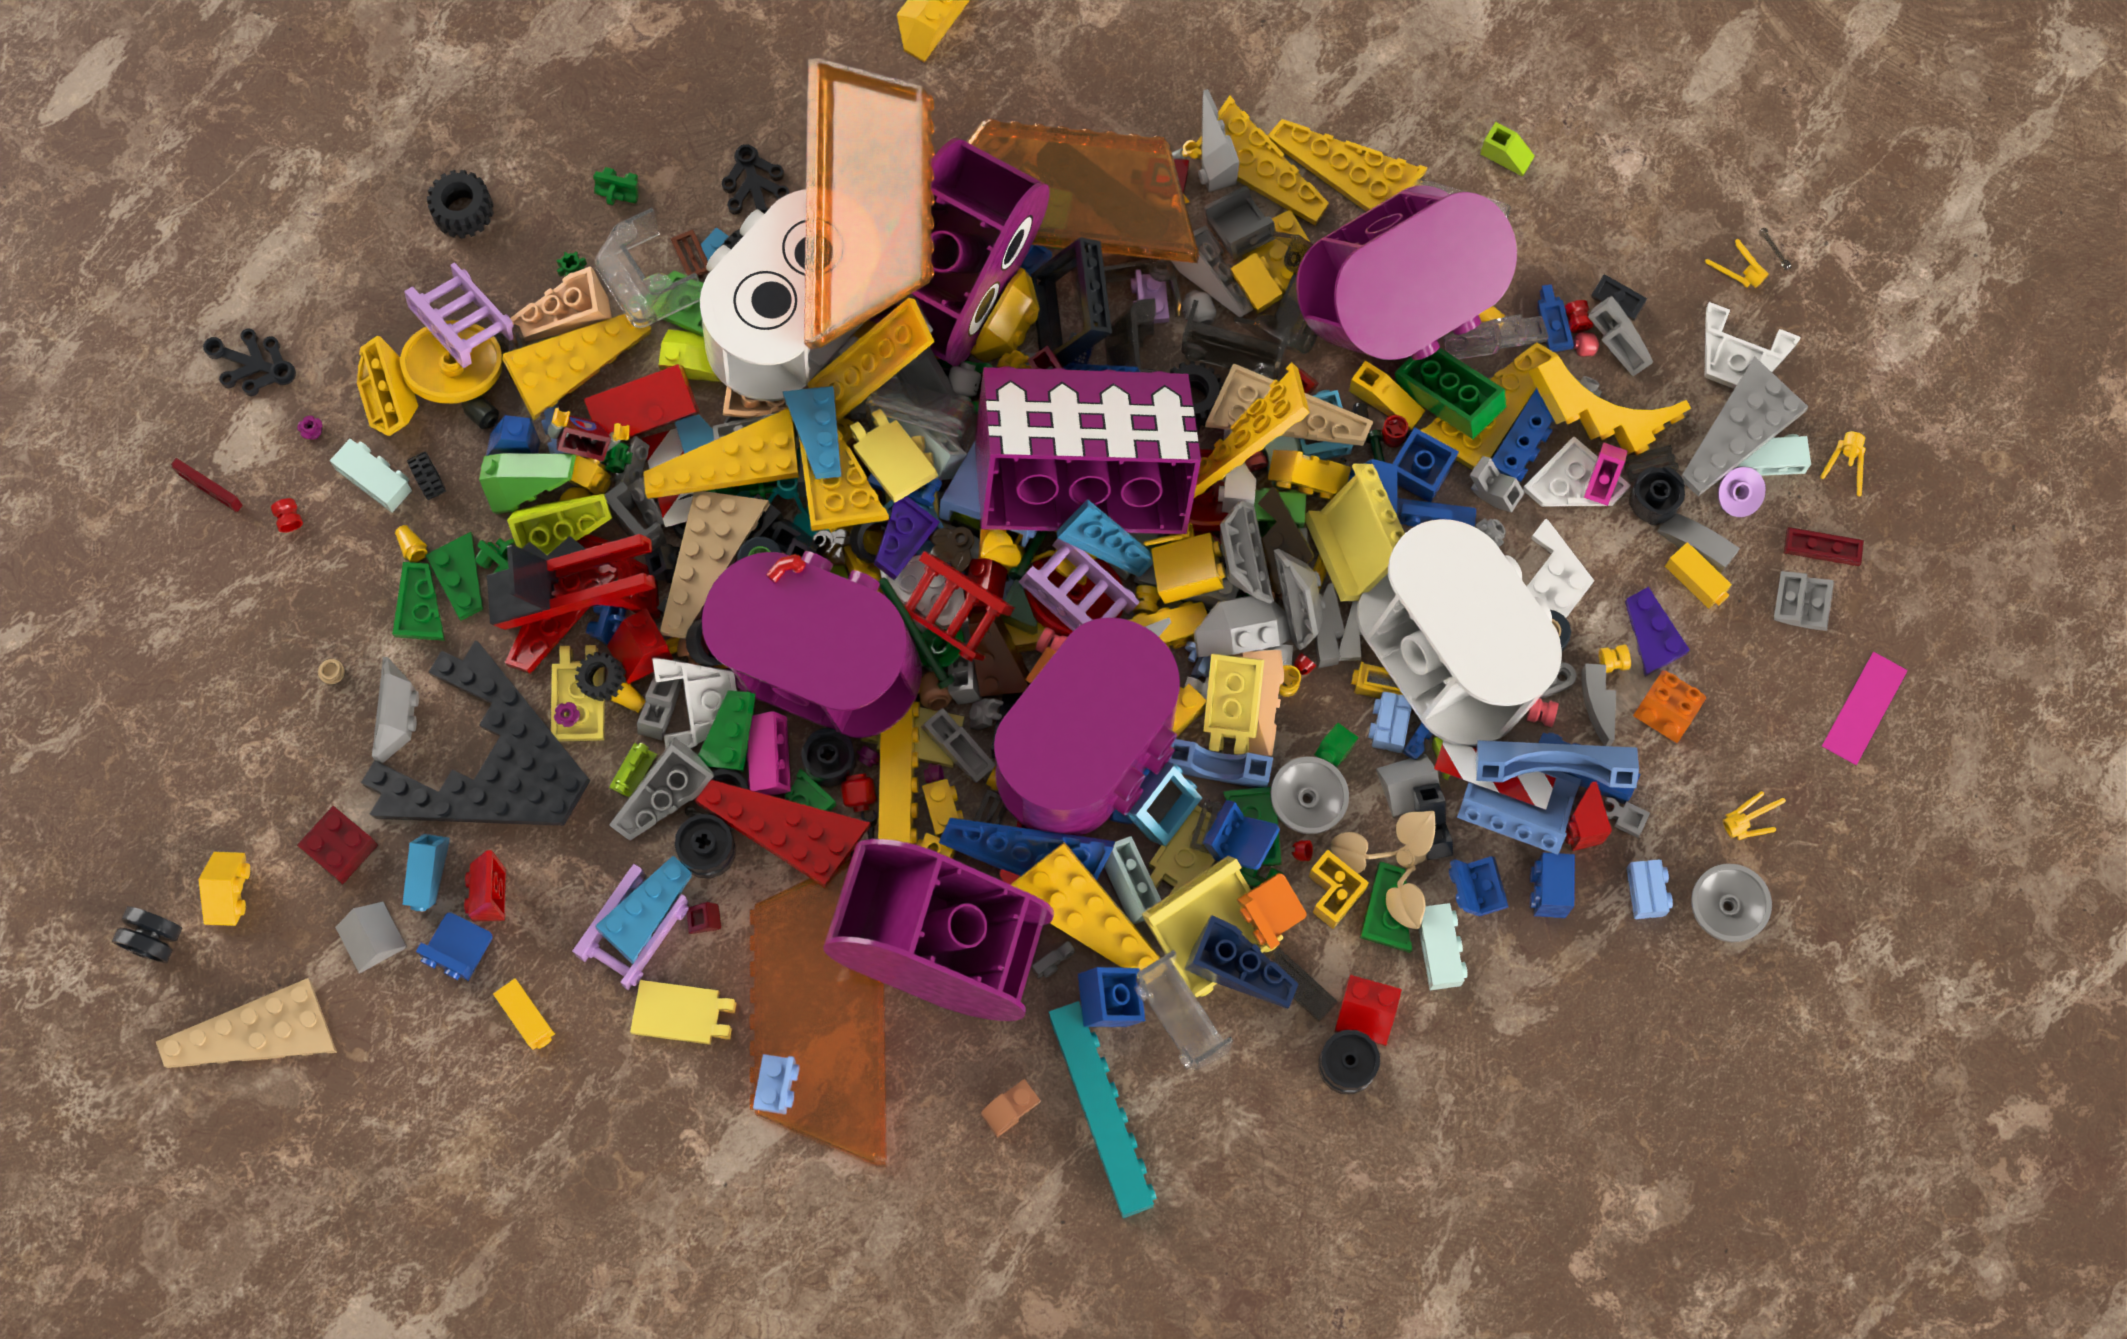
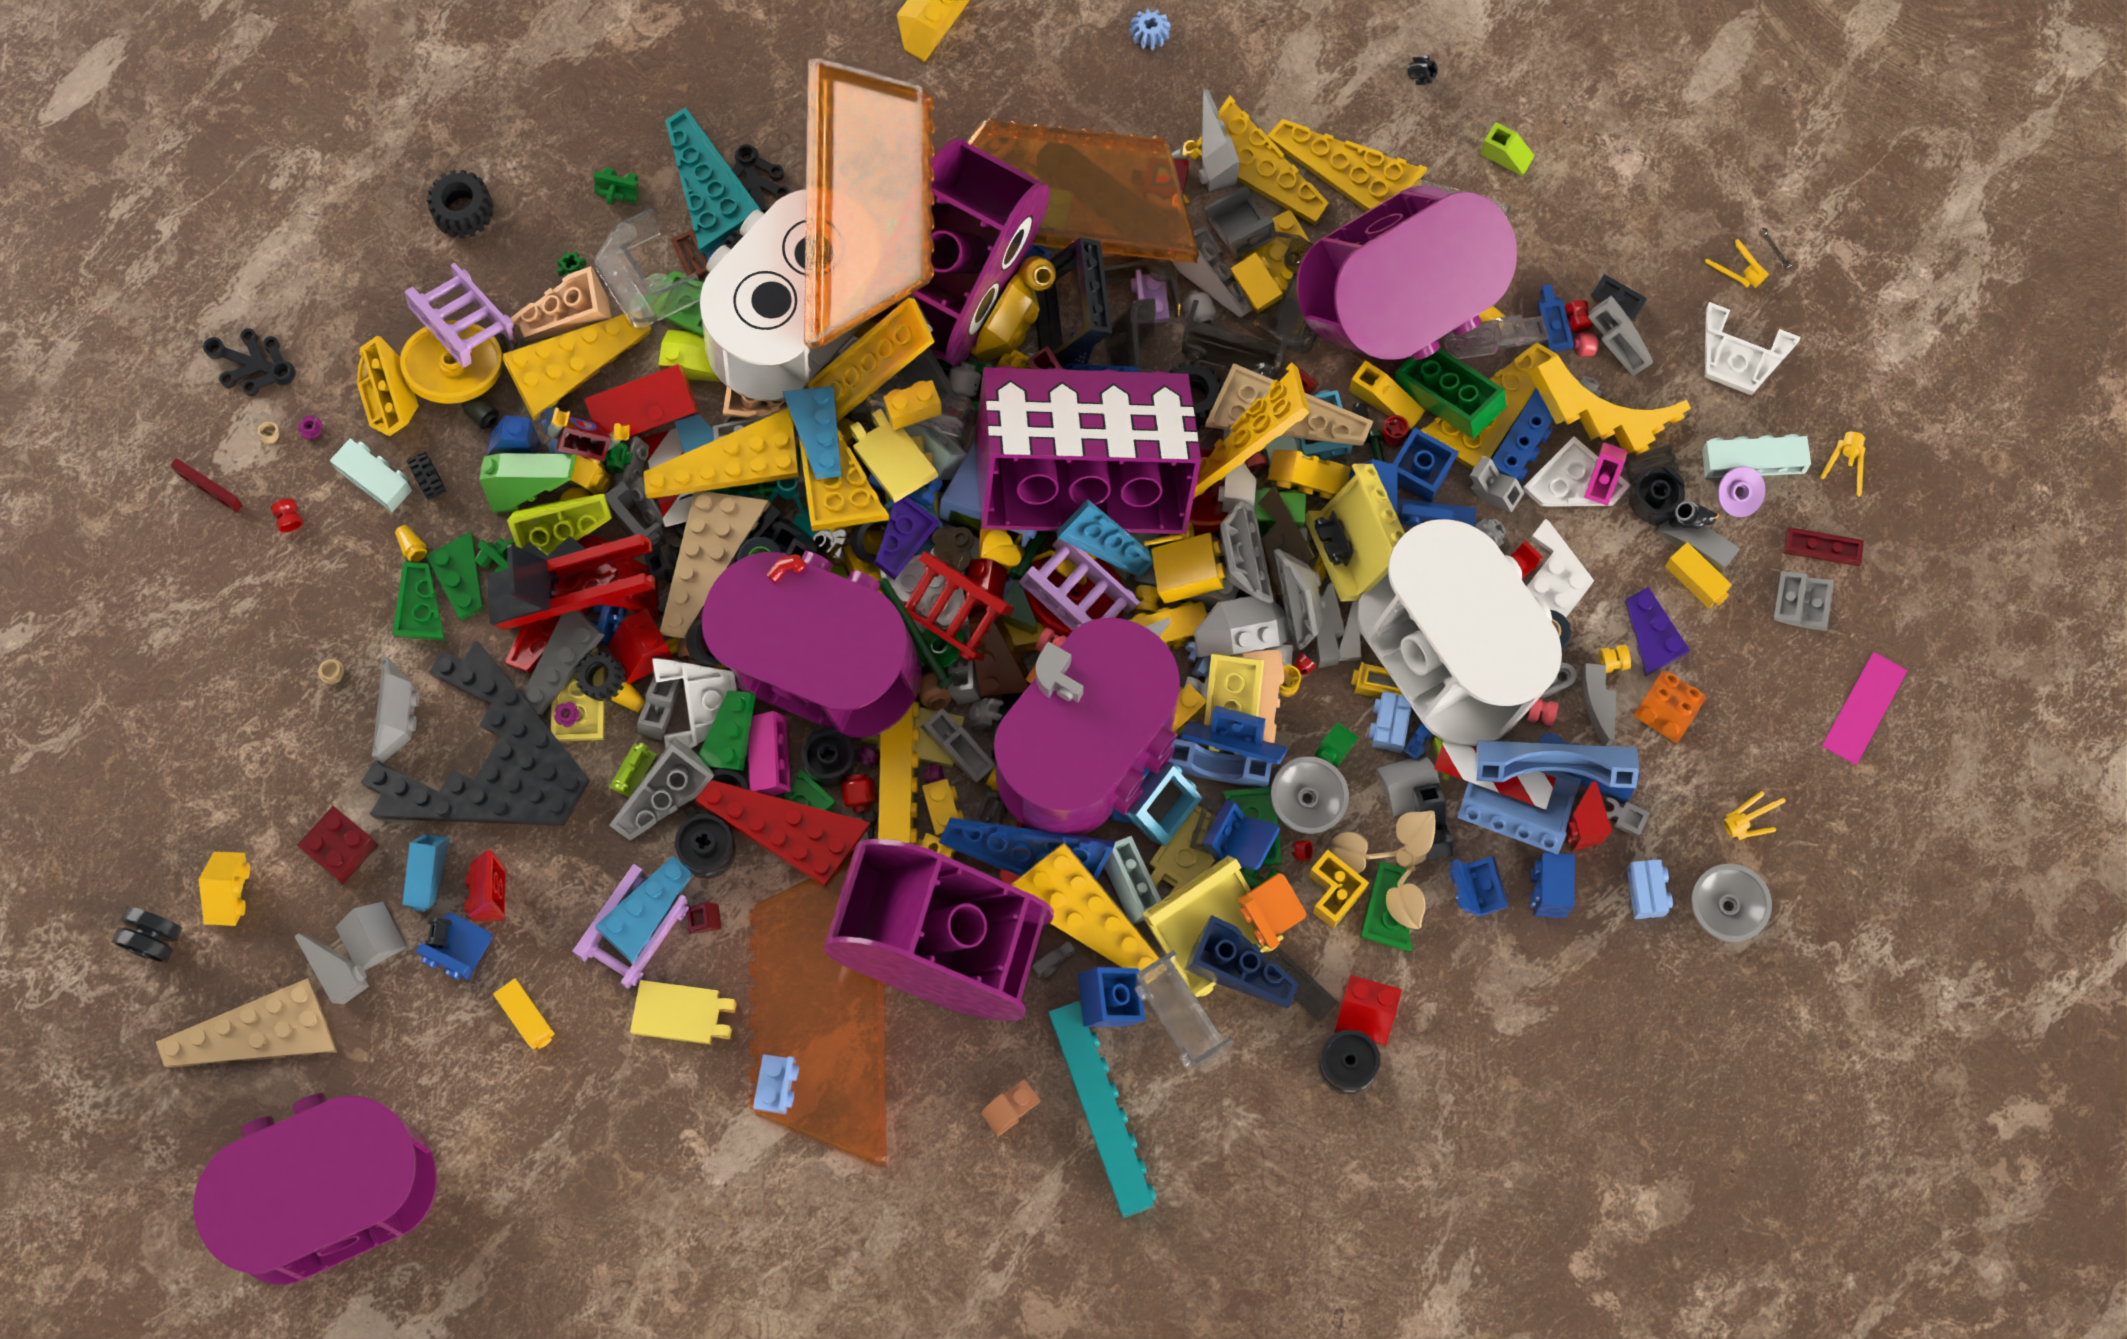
light aqua brick [1419,903,1467,990] -> none
light grey wing [1681,356,1808,497] -> none
none -> magenta brick [193,1093,437,1285]
none -> tan hinge [258,422,279,444]
none -> light grey slope [294,933,369,1004]
none -> black bush [425,918,452,949]
none -> dark grey wing [522,610,604,715]
none -> teal wing [665,108,762,254]
none -> yellow brick [883,380,942,431]
none -> yellow head [1020,256,1056,291]
none -> light grey brick [1036,642,1084,703]
none -> light blue gear [1130,8,1171,51]
none -> blue bracket [1181,705,1287,764]
none -> black hinge [1314,511,1353,566]
none -> black gear [1407,55,1438,85]
none -> red bracket [1510,541,1543,580]
none -> black animal [1669,501,1719,529]

